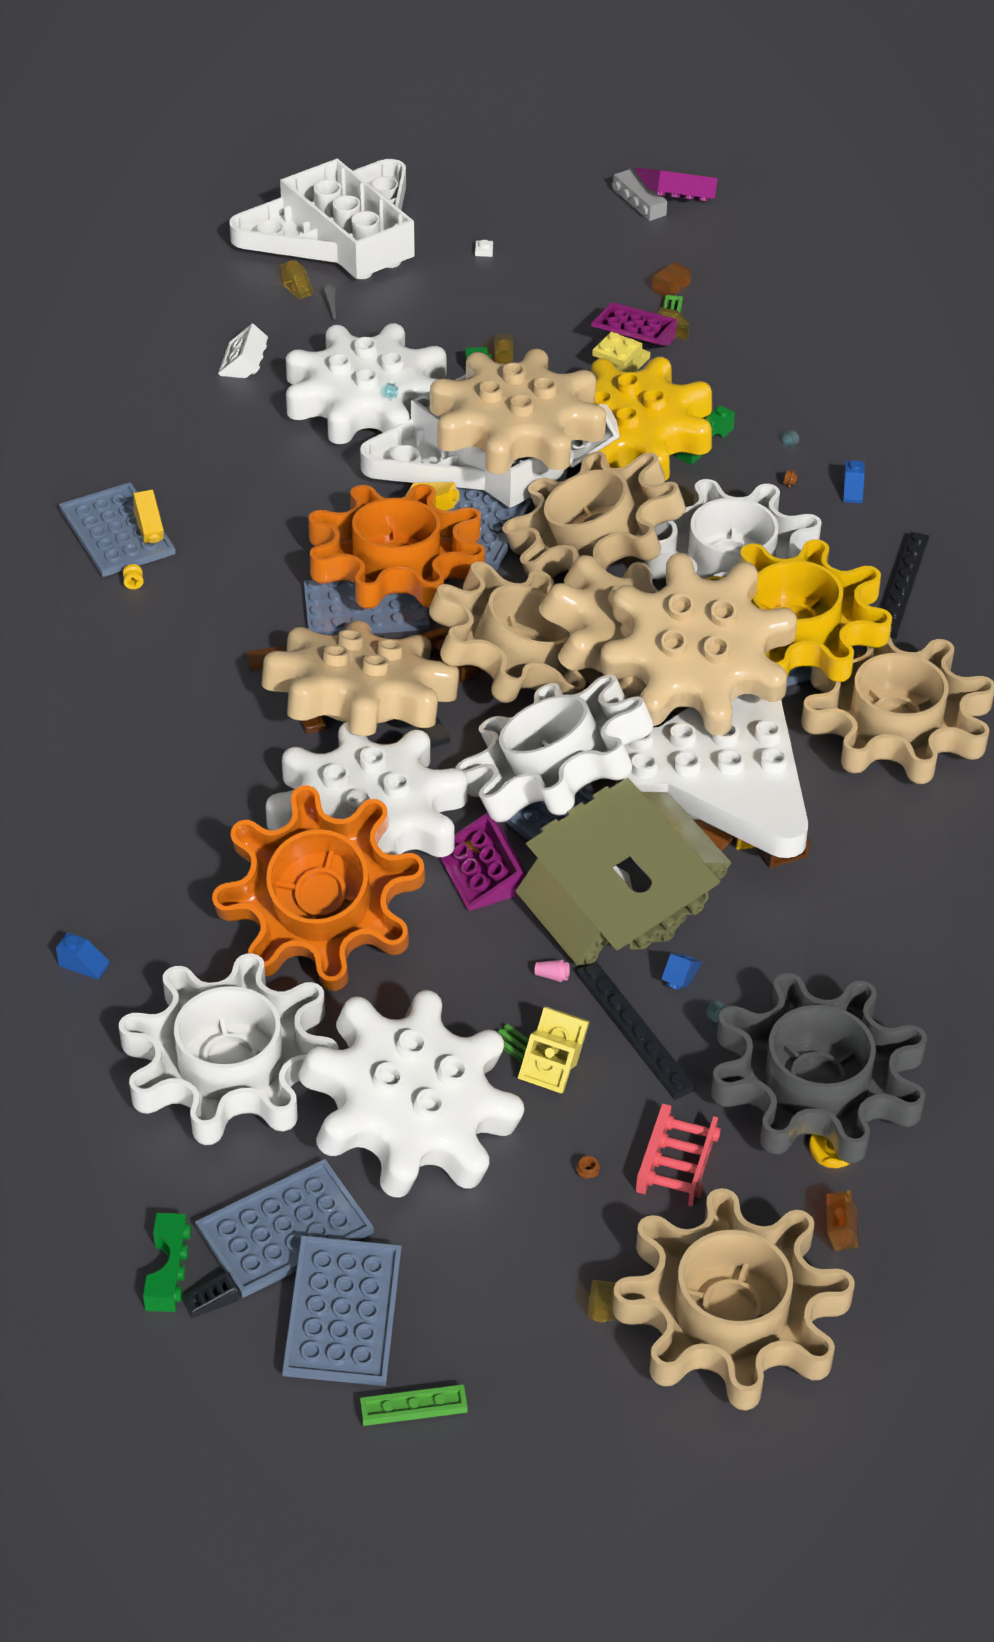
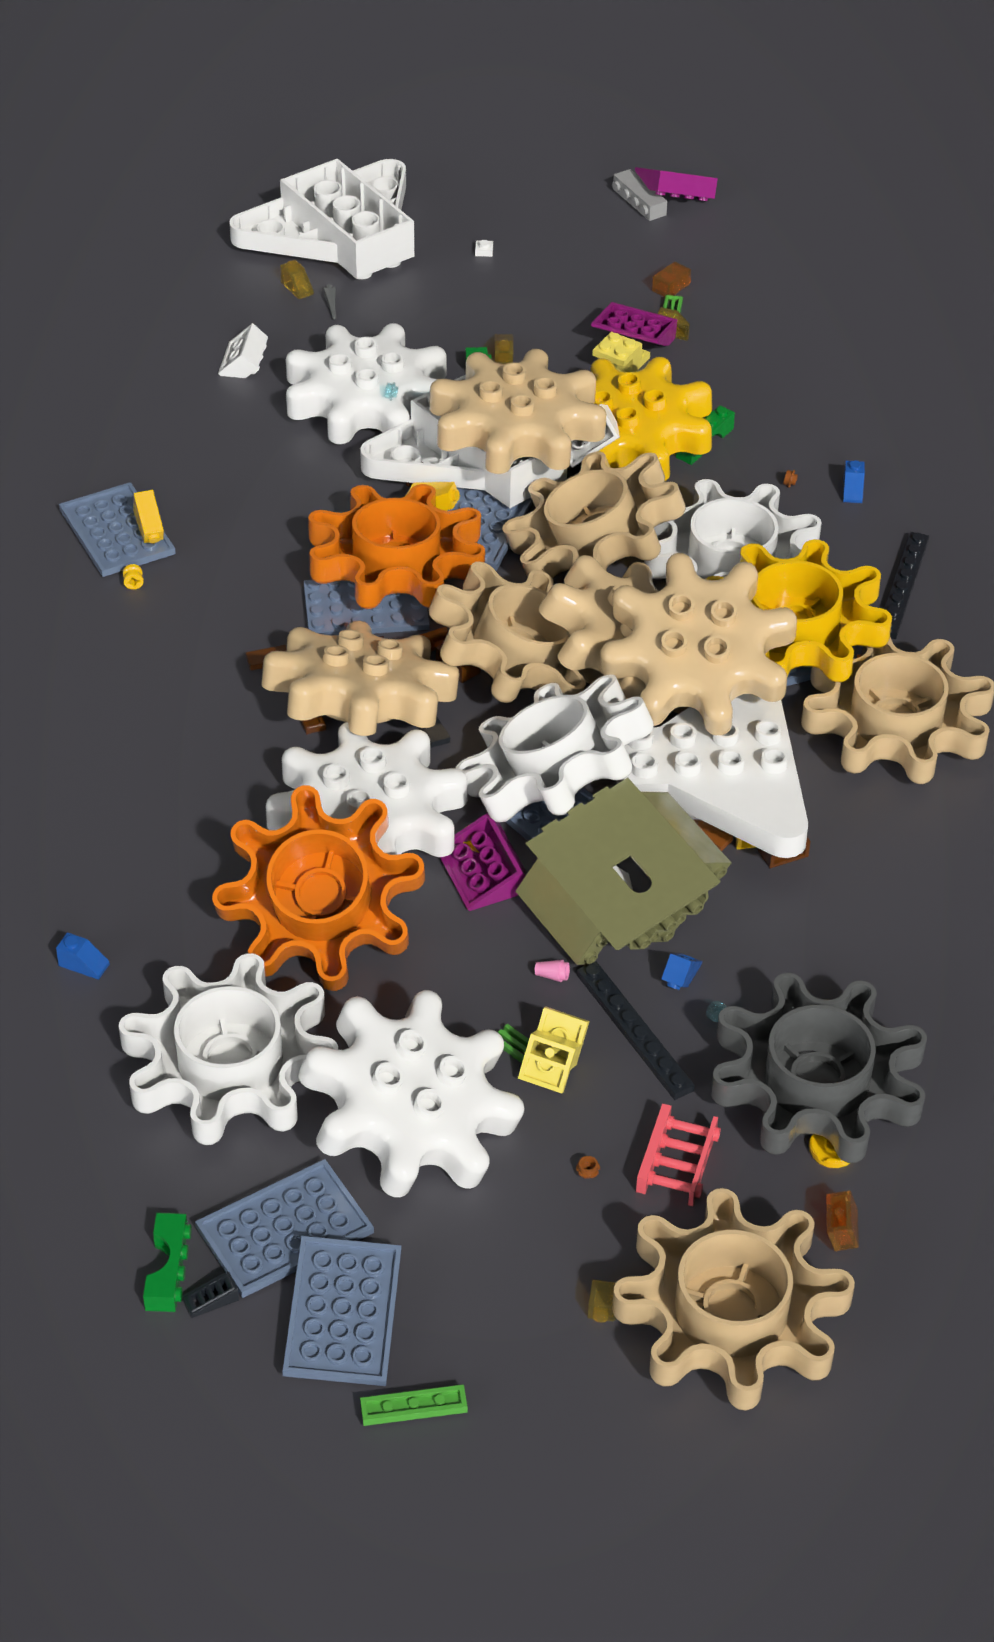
clear light blue plate [783,430,799,448] -> none

